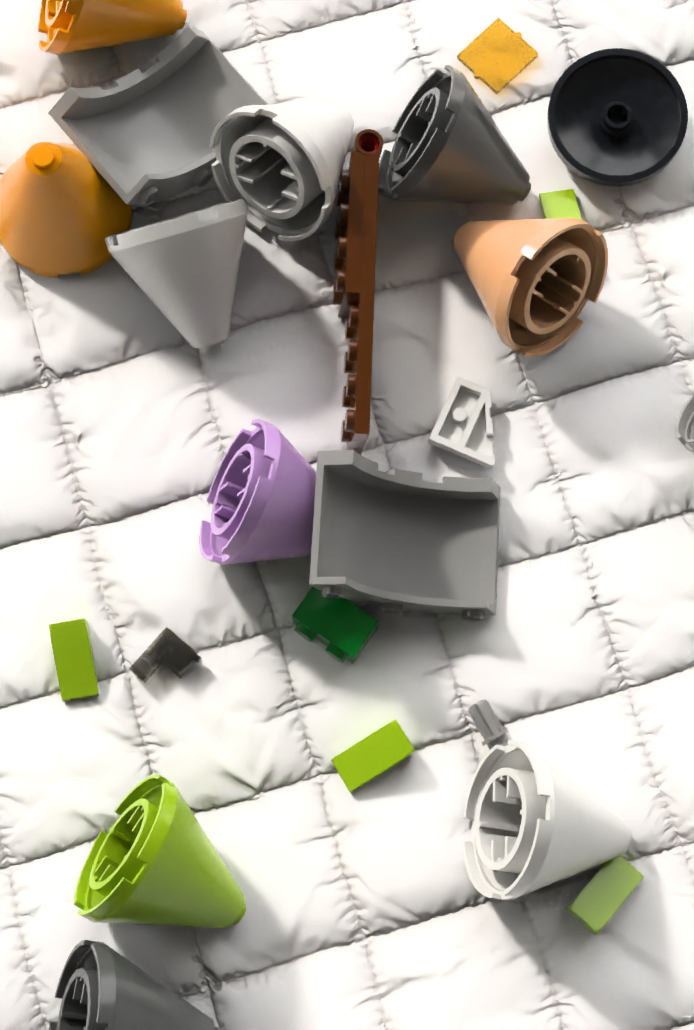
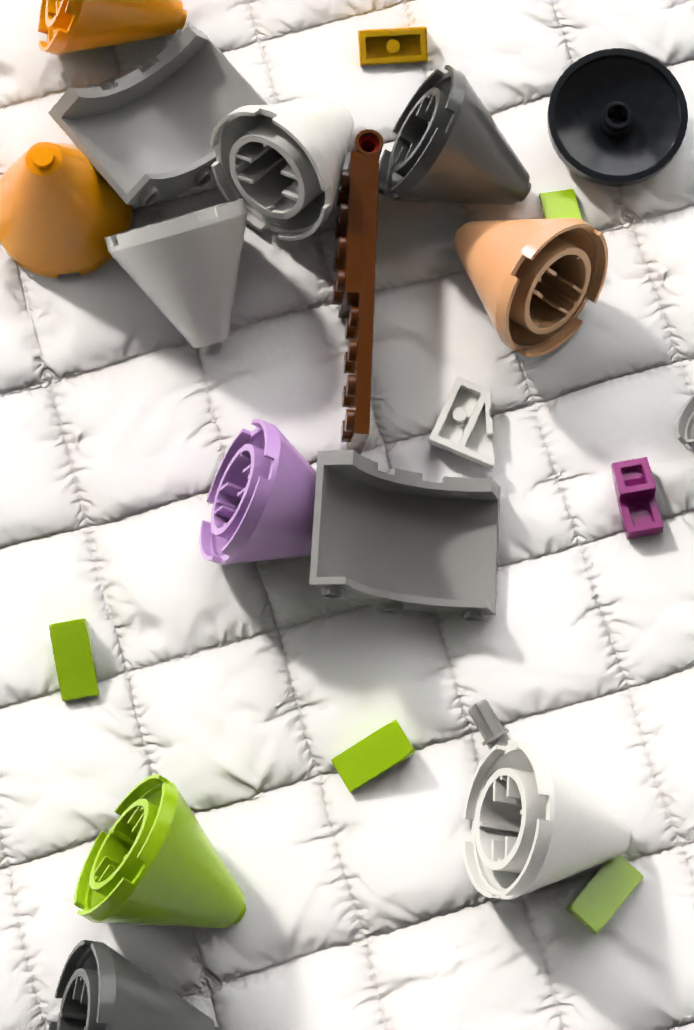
clear smoke piece [129,627,202,683] -> none
green brick [292,587,379,664] -> none
clear yellow piece [457,17,539,94] -> none
none -> yellow slope [357,26,428,66]
none -> magenta slope [611,457,664,539]

